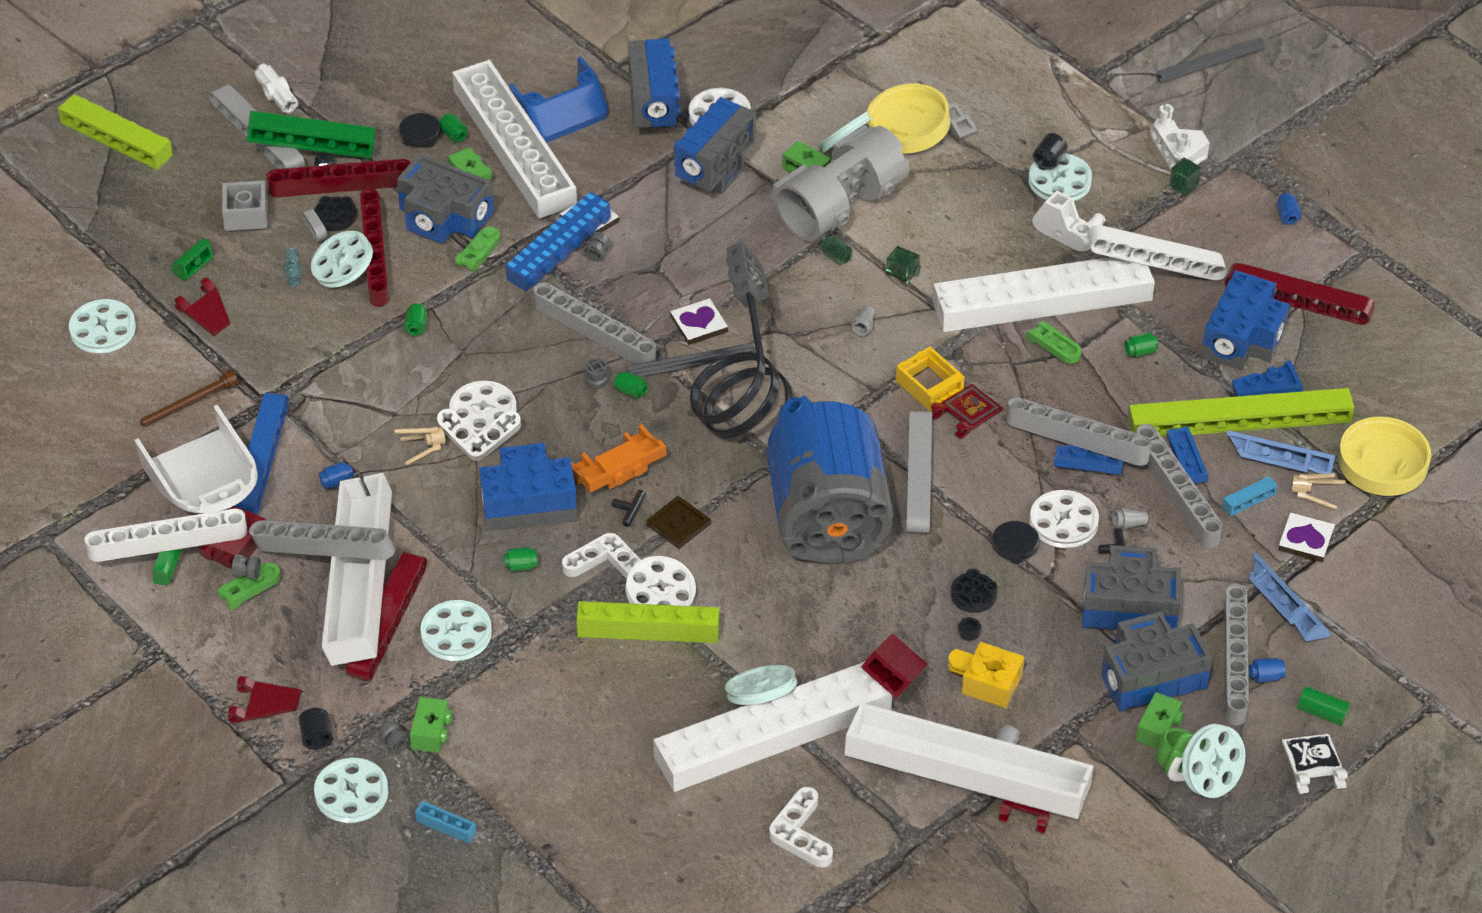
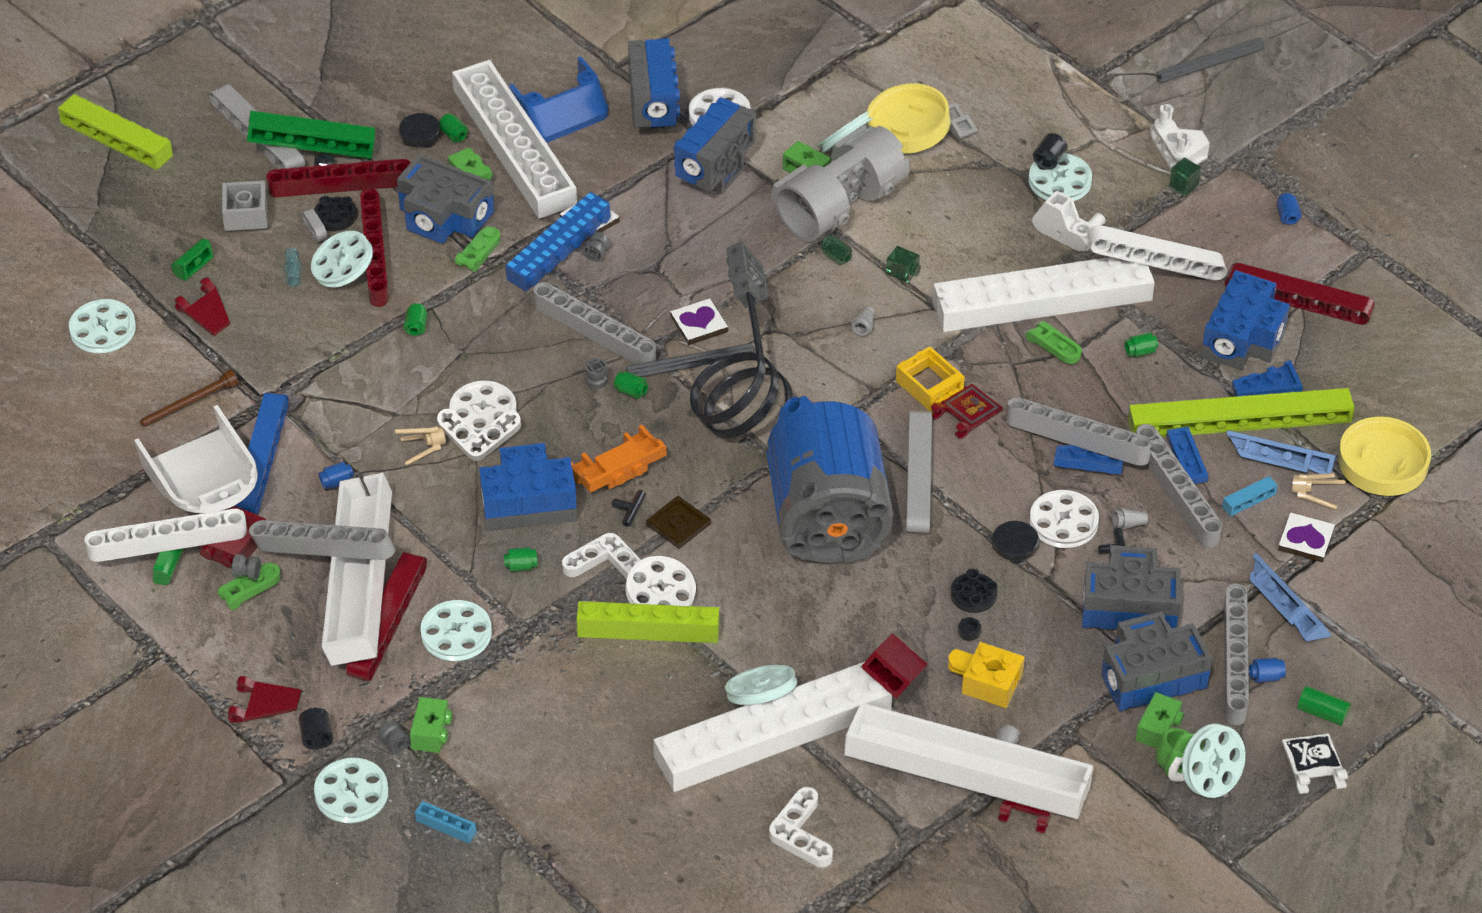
white piece [254,64,298,114] -> none

